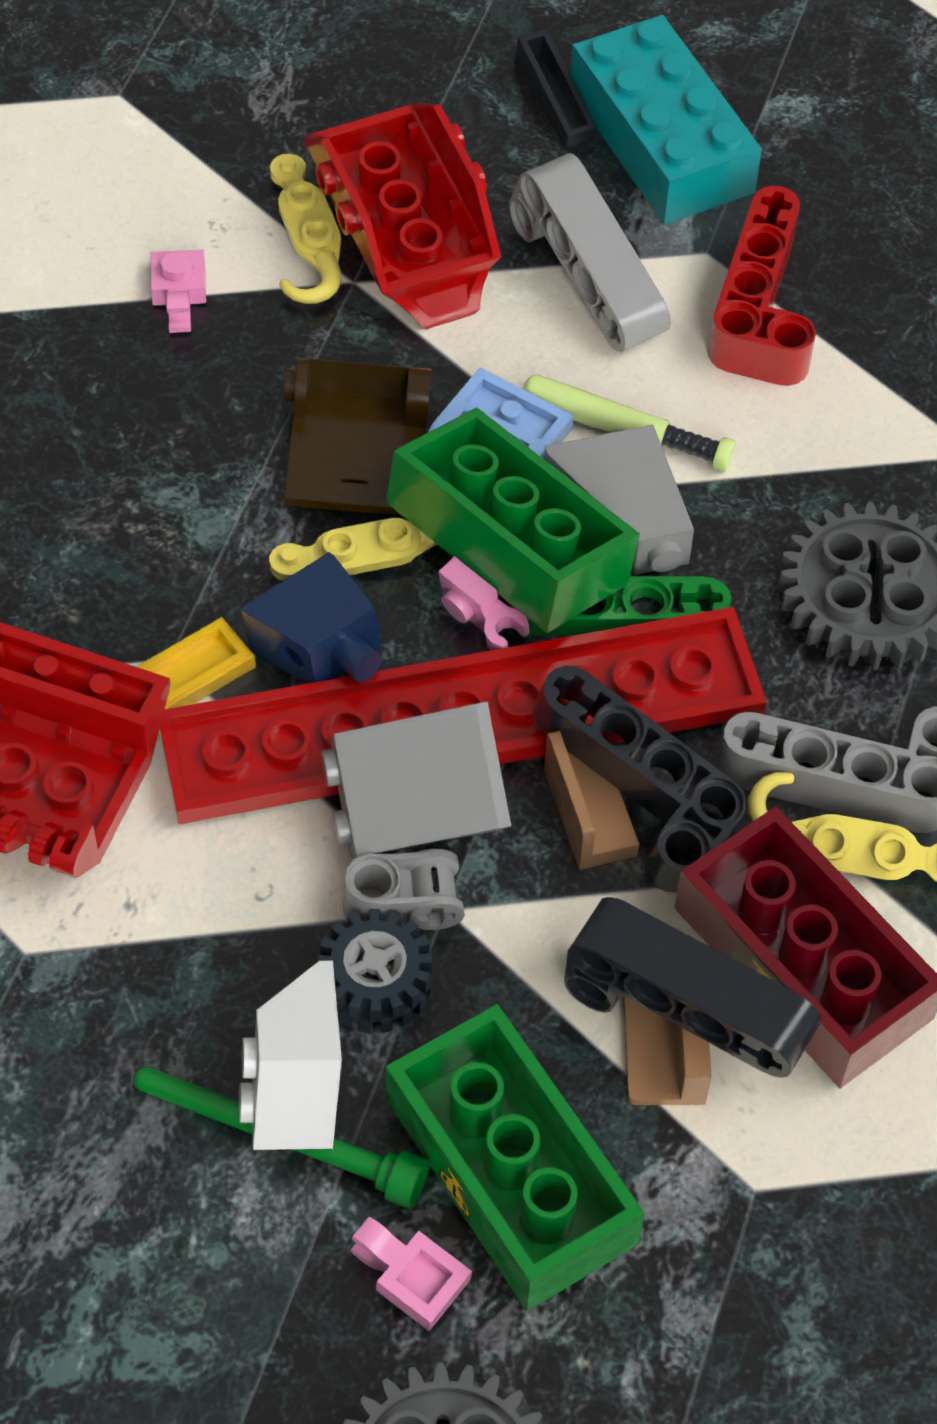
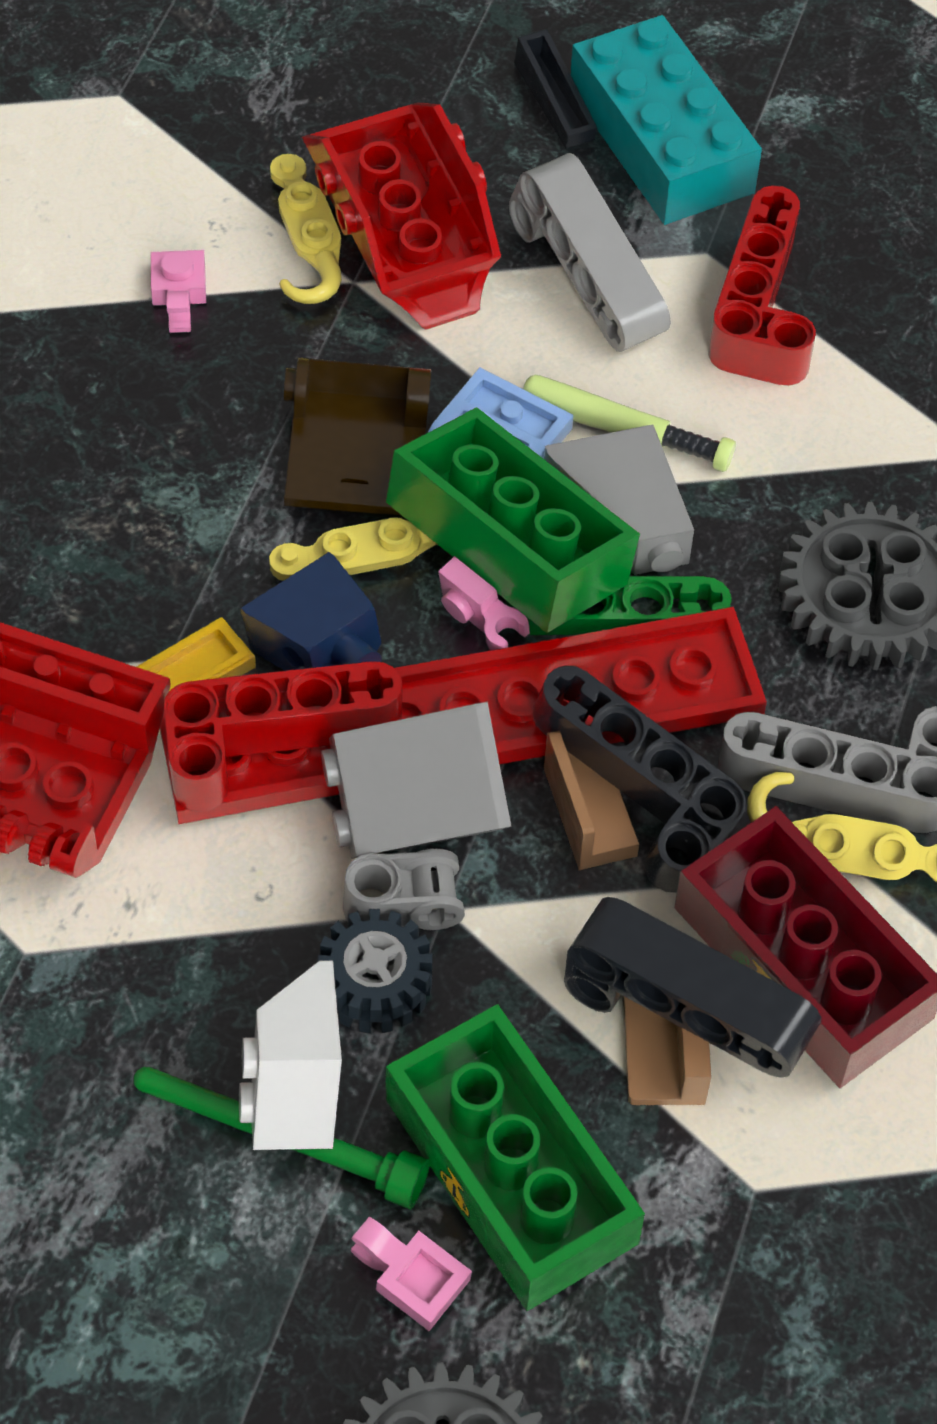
none -> red beam [164,662,402,812]

